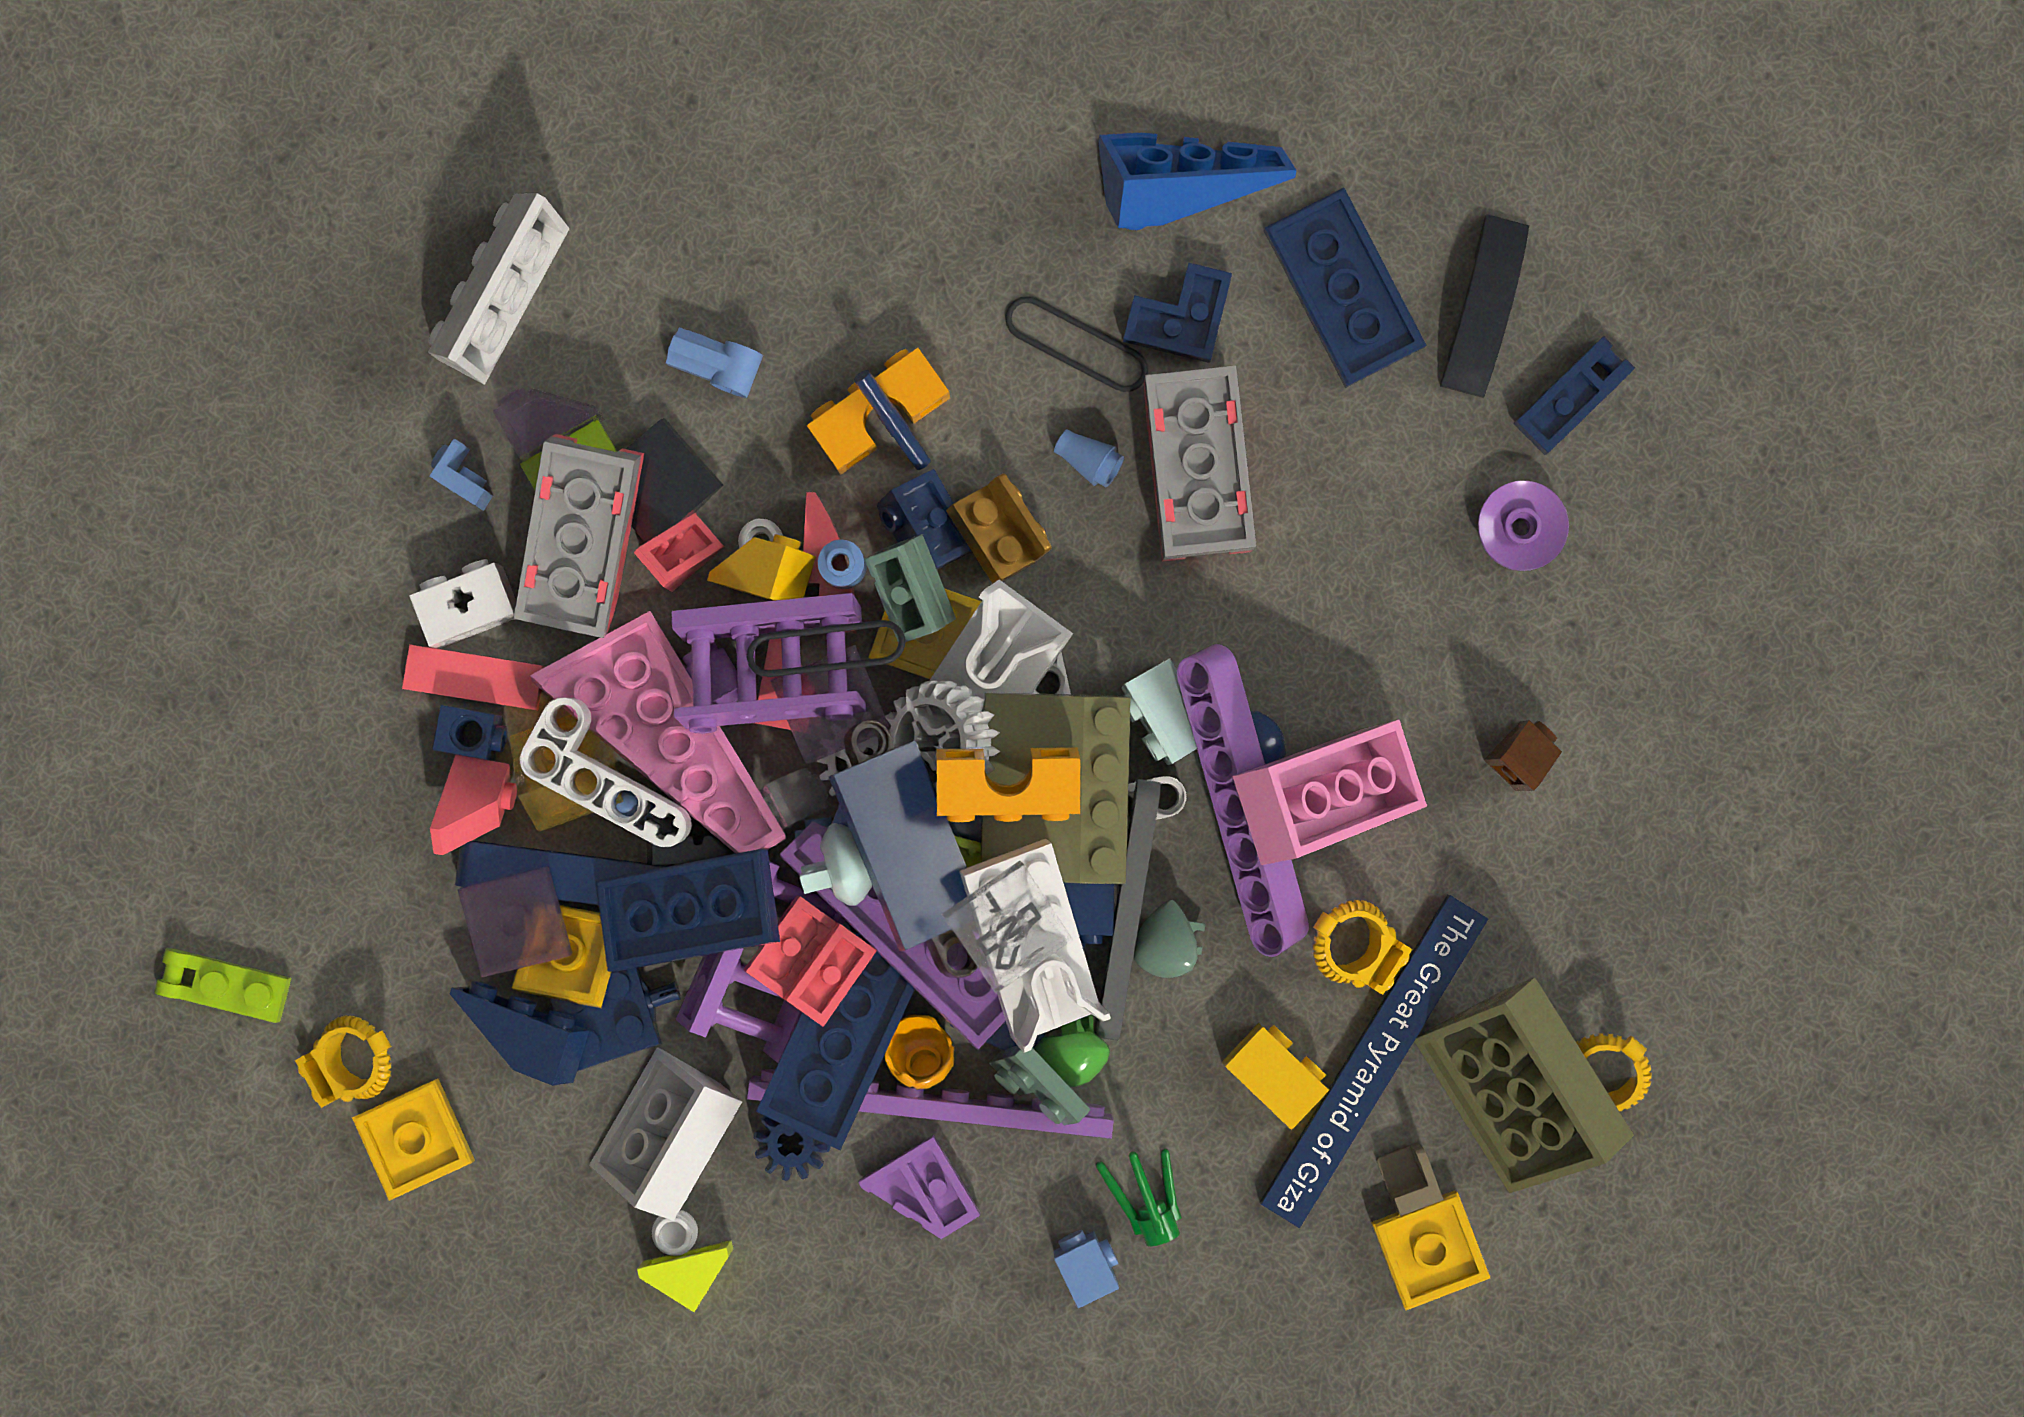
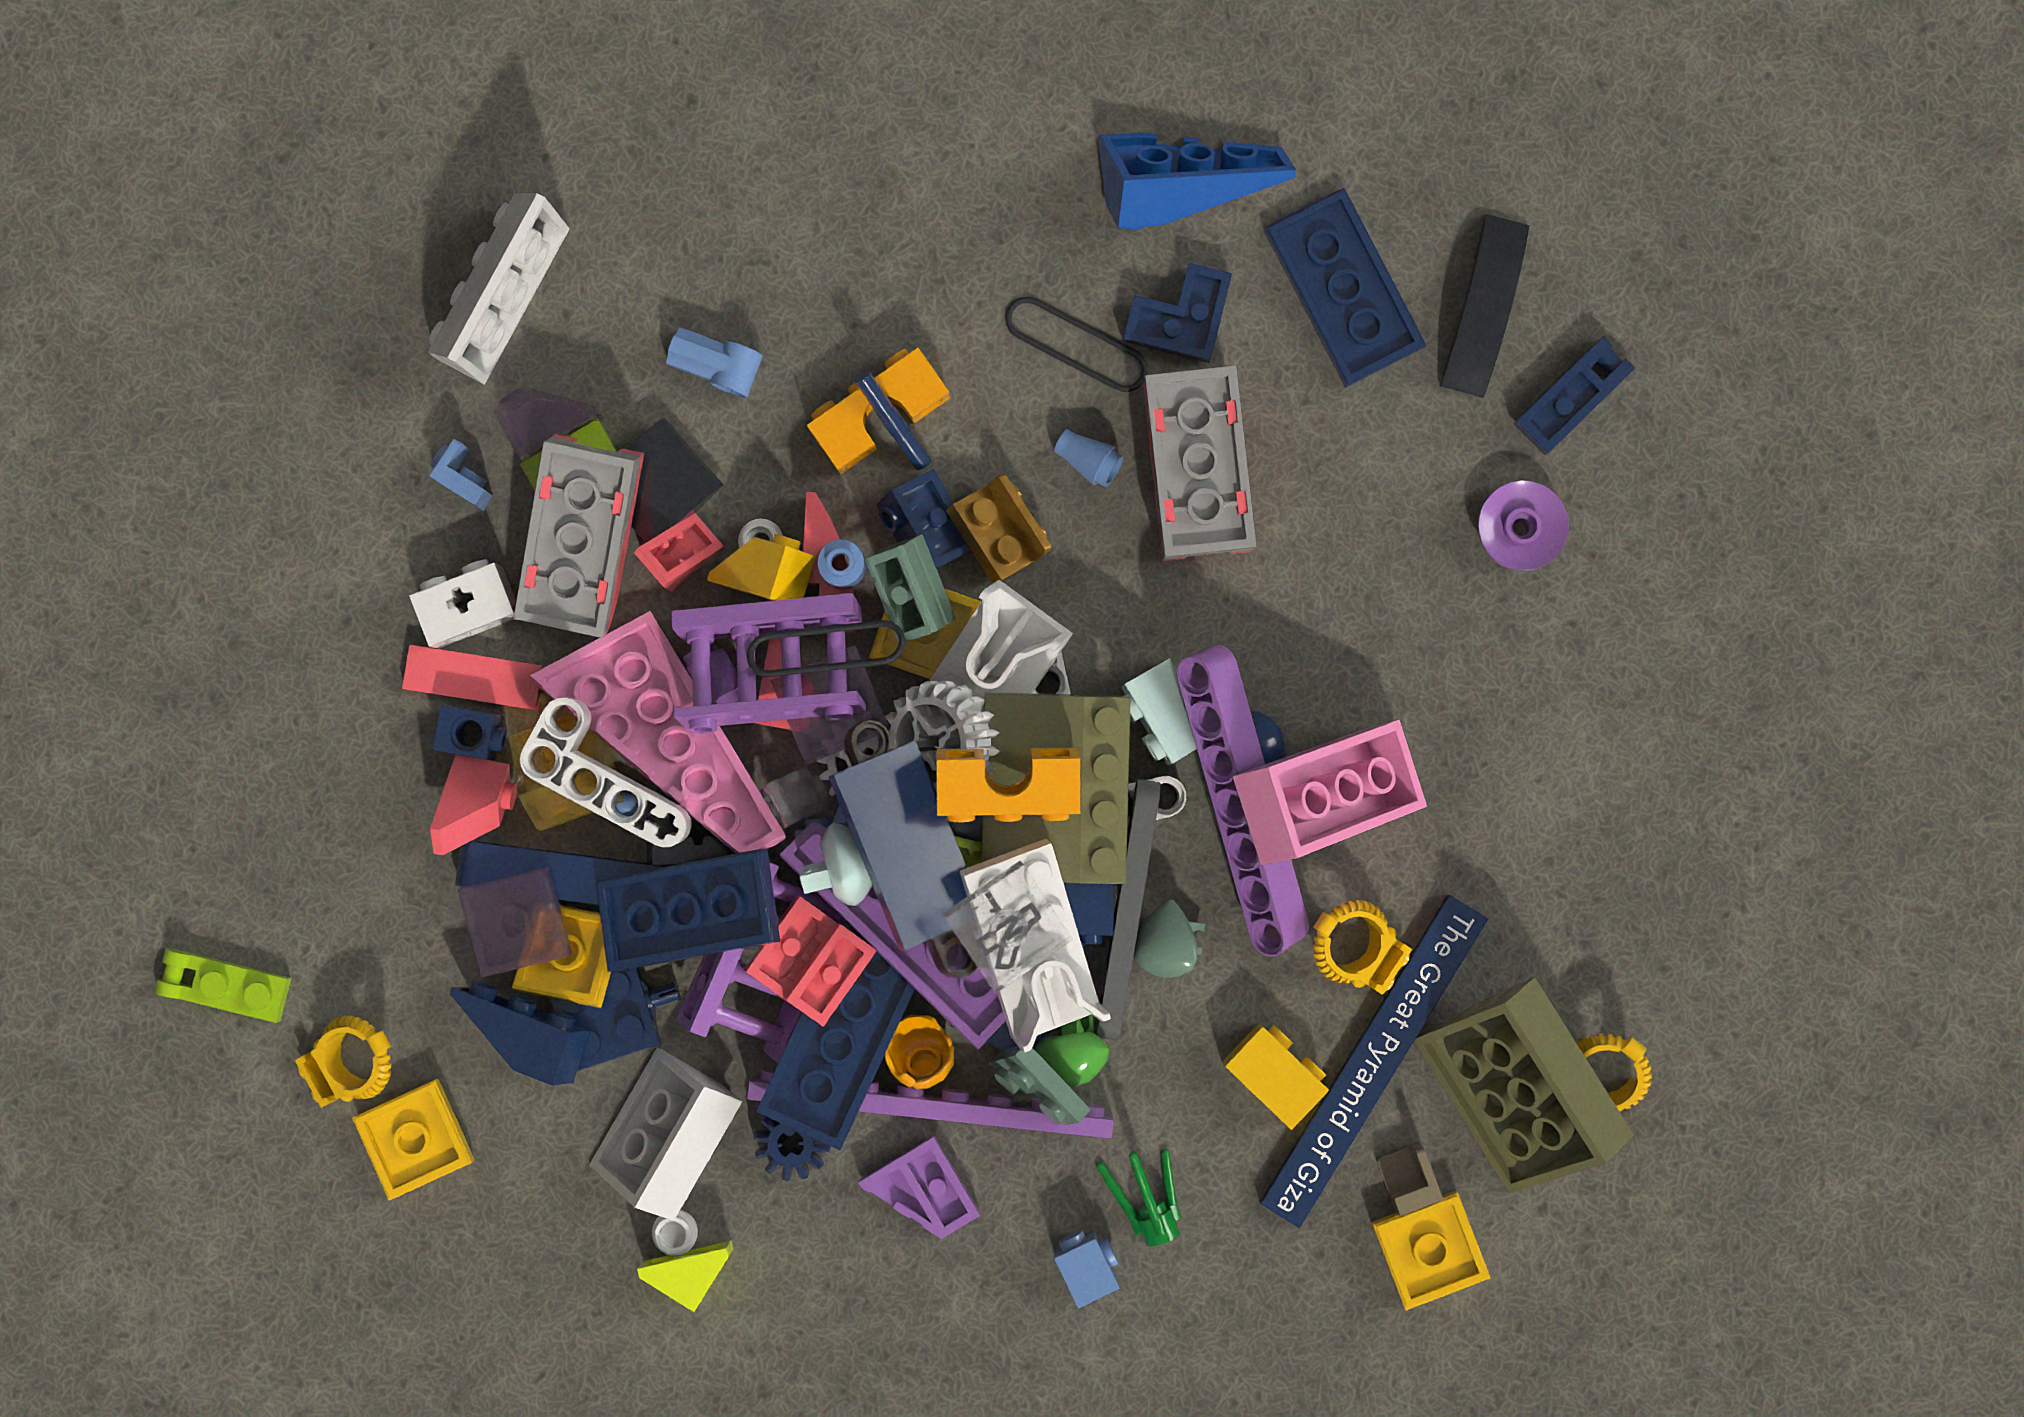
reddish brown slope [1484,720,1562,791] -> none

